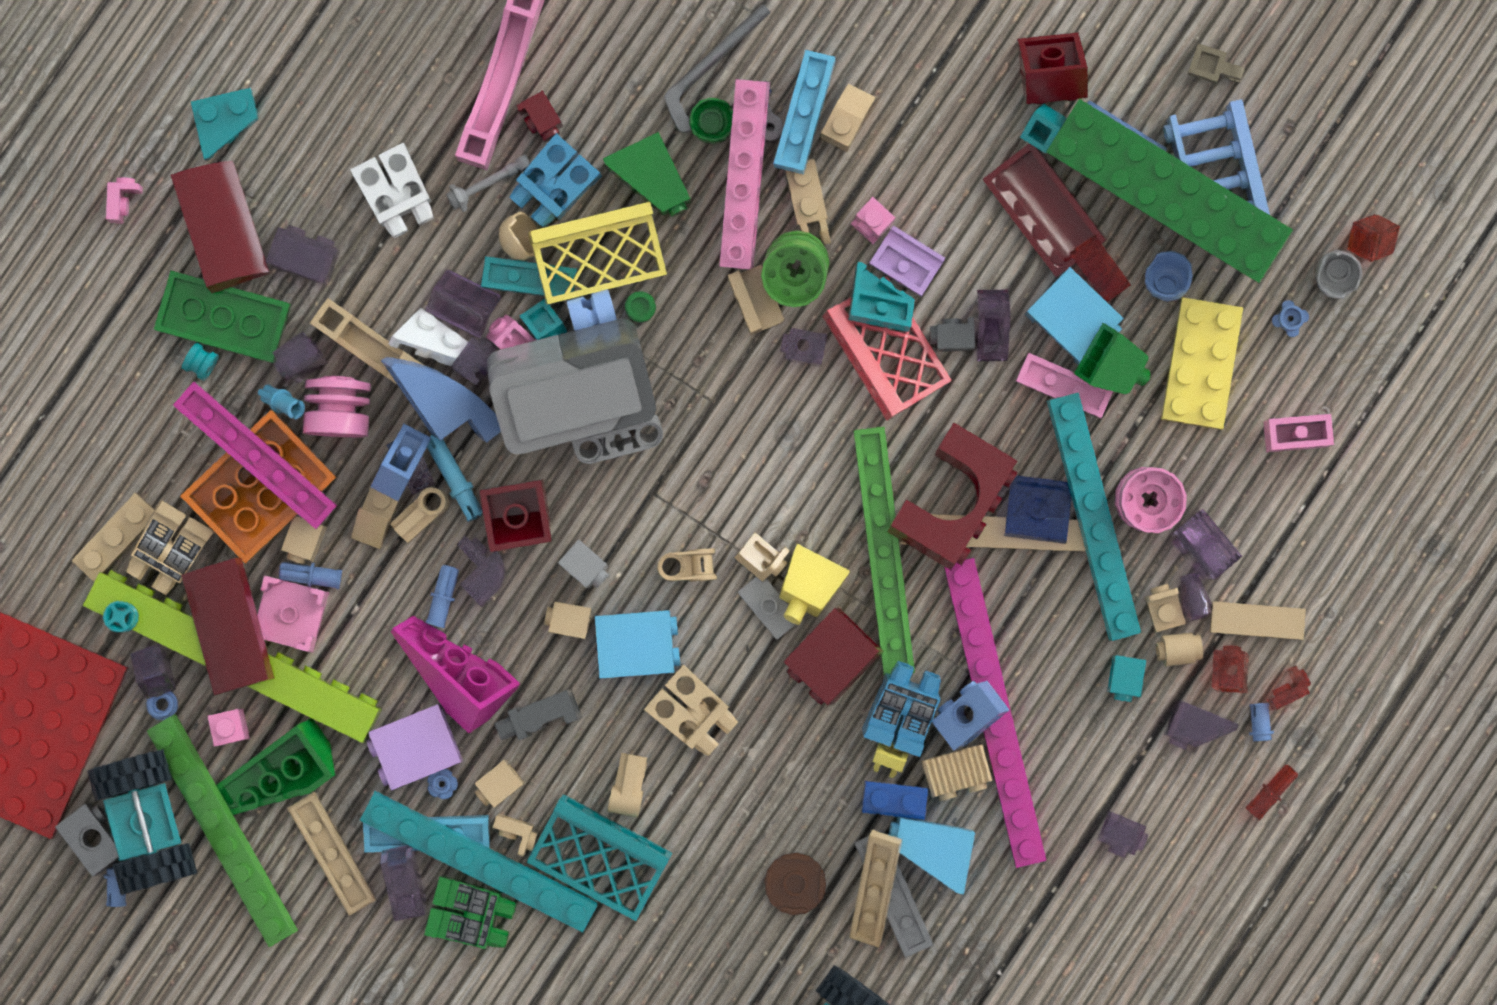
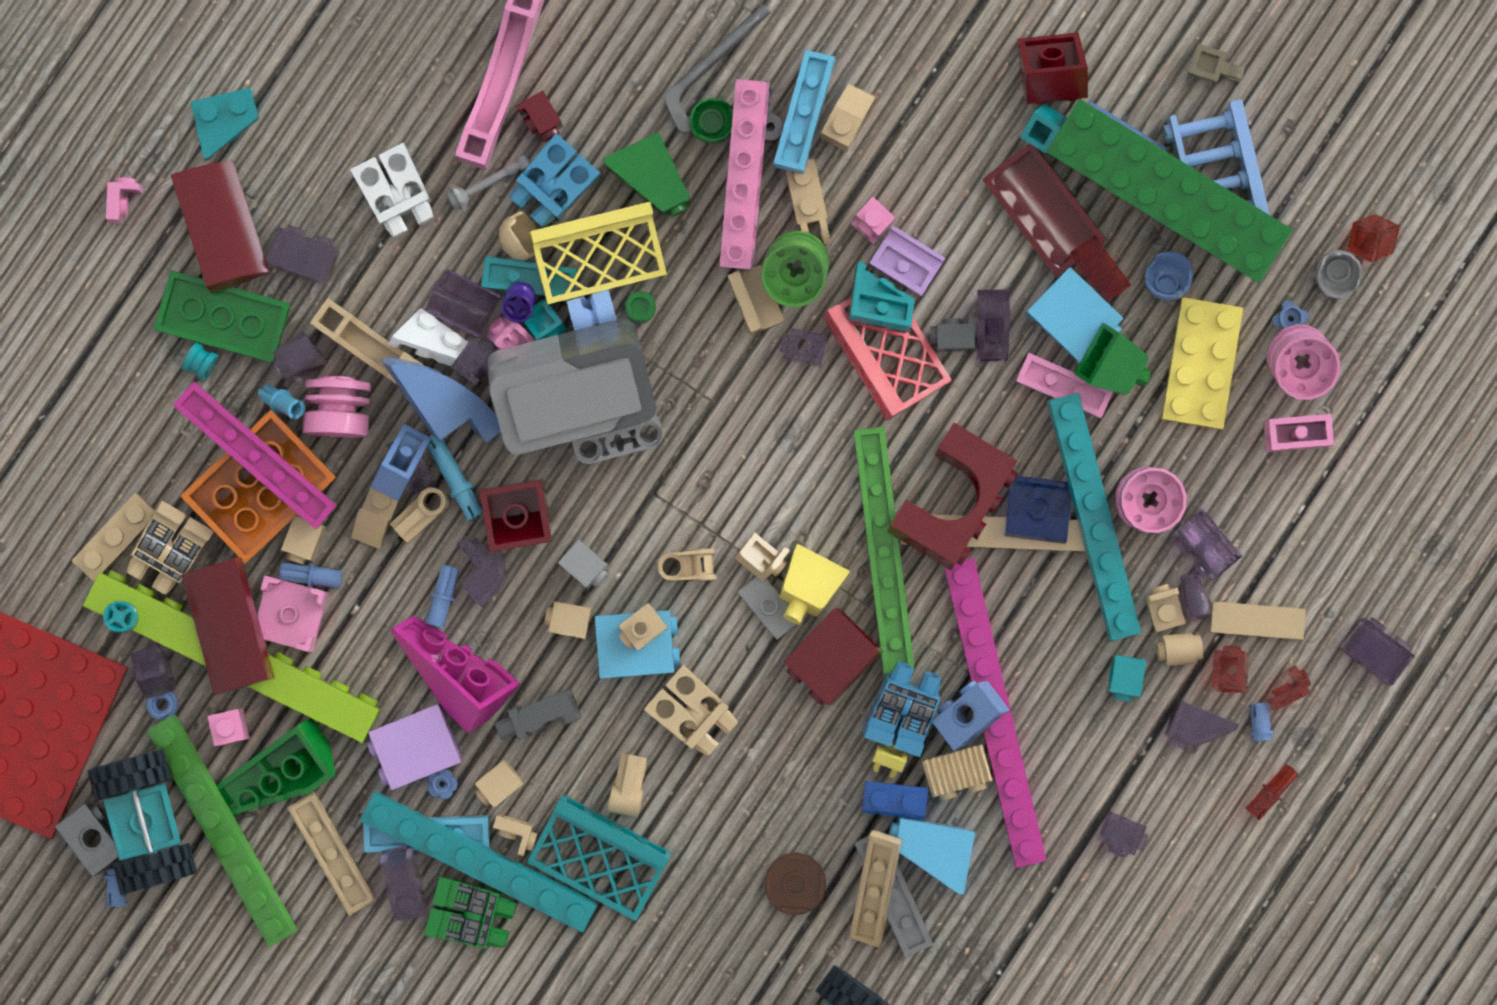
none -> dark purple wheel [502,281,536,323]
none -> tan brick [618,603,668,651]
none -> bright pink wheel [1266,324,1341,400]
none -> clear purple brick [1339,617,1415,686]

